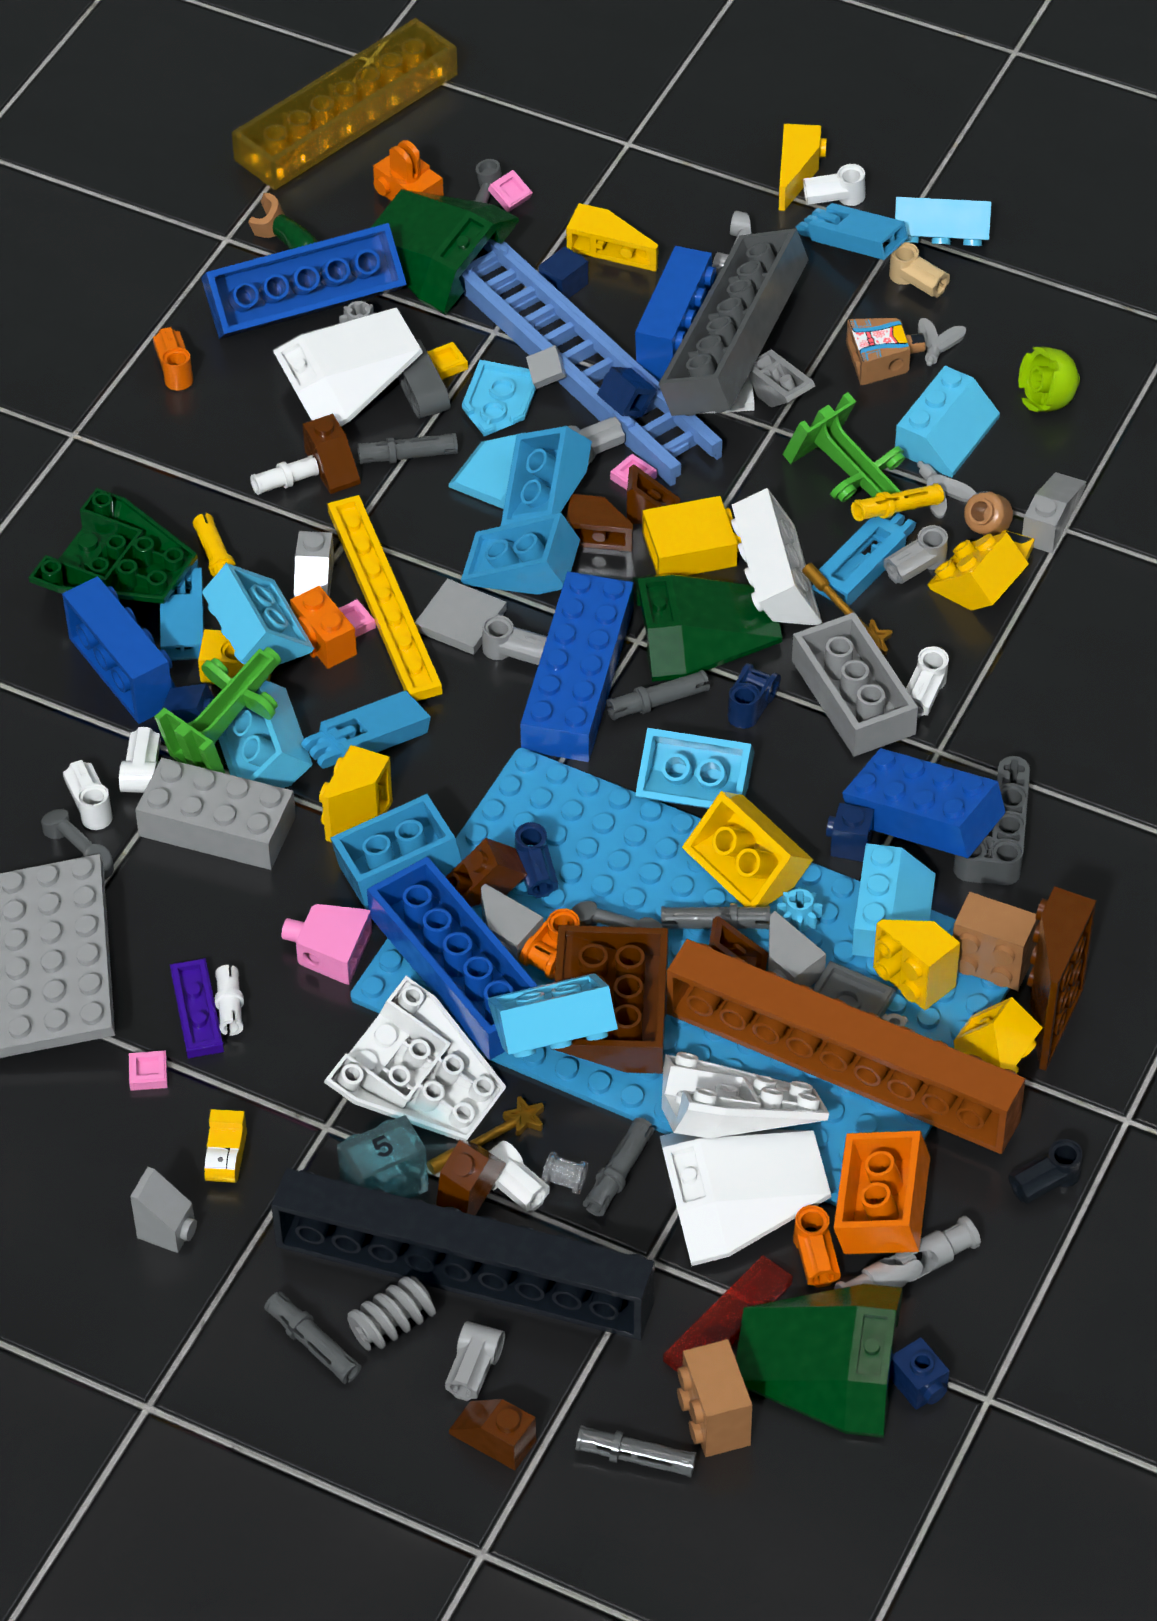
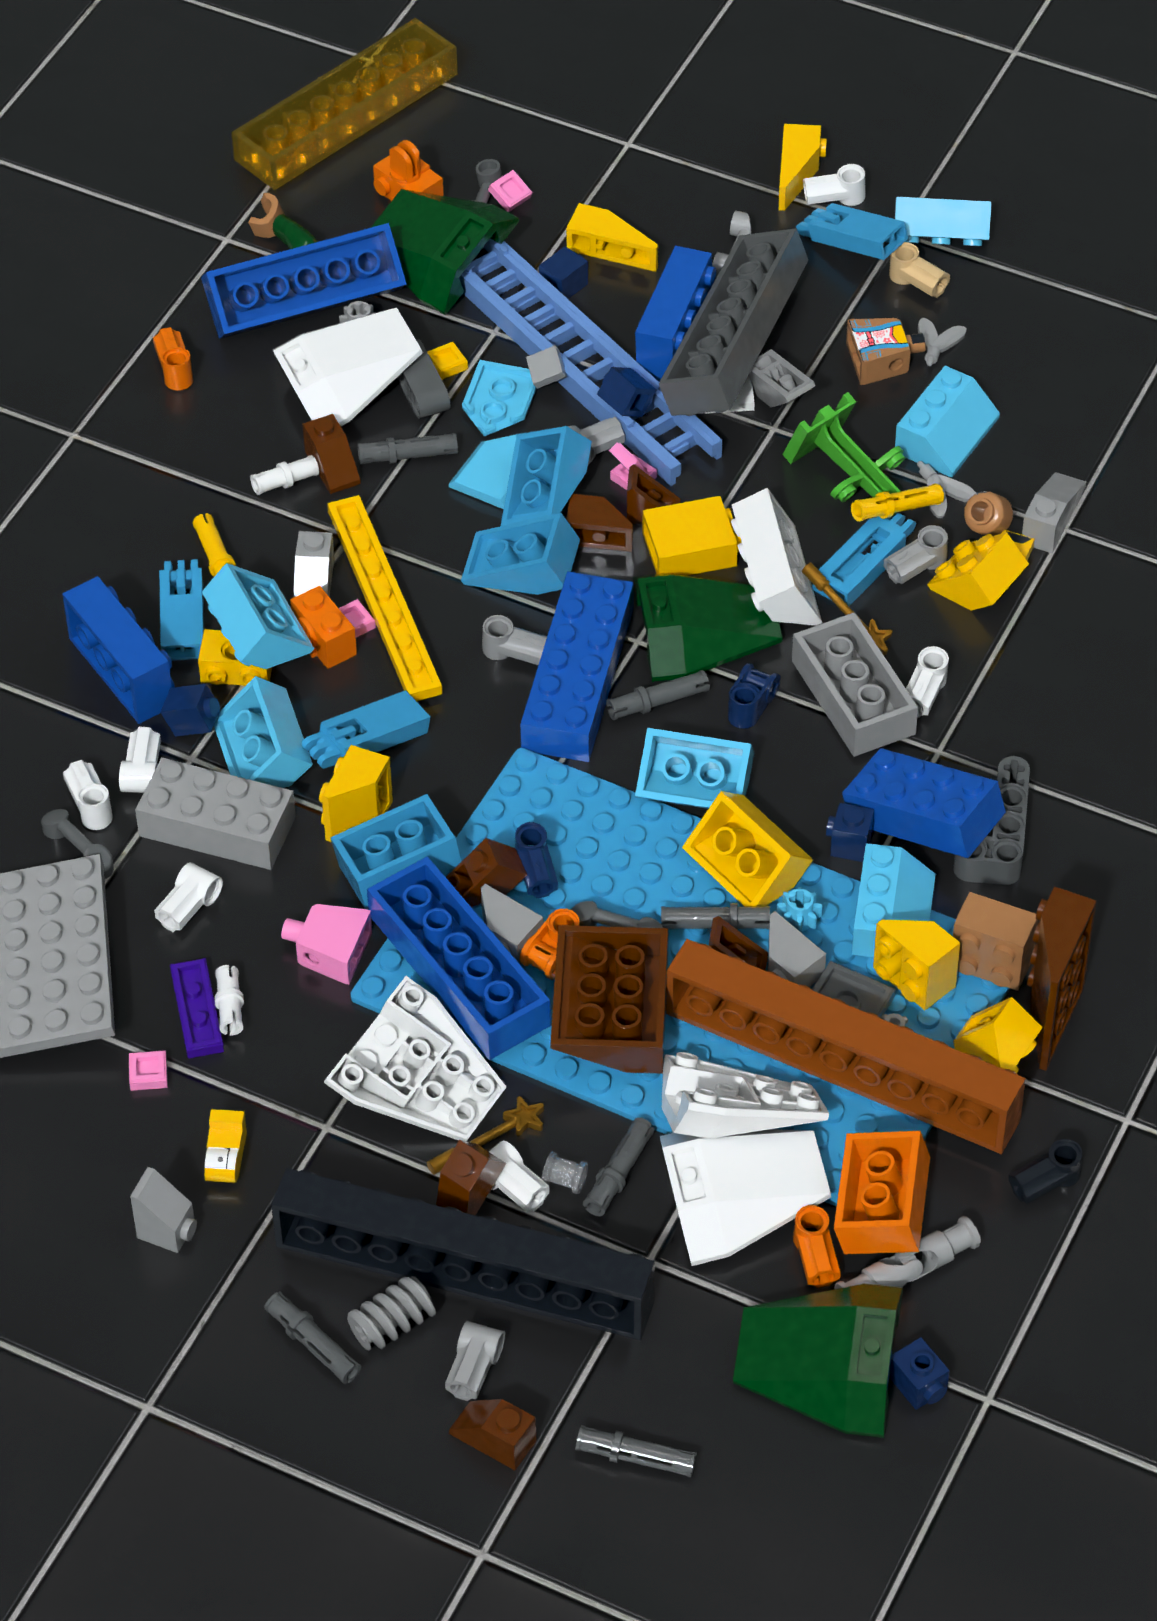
dark green wedge [28,488,197,604] -> none
bright green piece [154,647,282,774] -> none
clear light blue brick [337,1115,429,1198] -> none
light grey tile [415,578,507,655] -> none
medium azure slope [487,973,618,1058] -> none
clear red tile [663,1255,793,1371] -> none
medium nougat brick [677,1339,752,1457] -> none
lime cylinder [1018,347,1080,412] -> none
none -> white piece [154,862,223,932]
none -> bright pink tile [609,443,649,474]

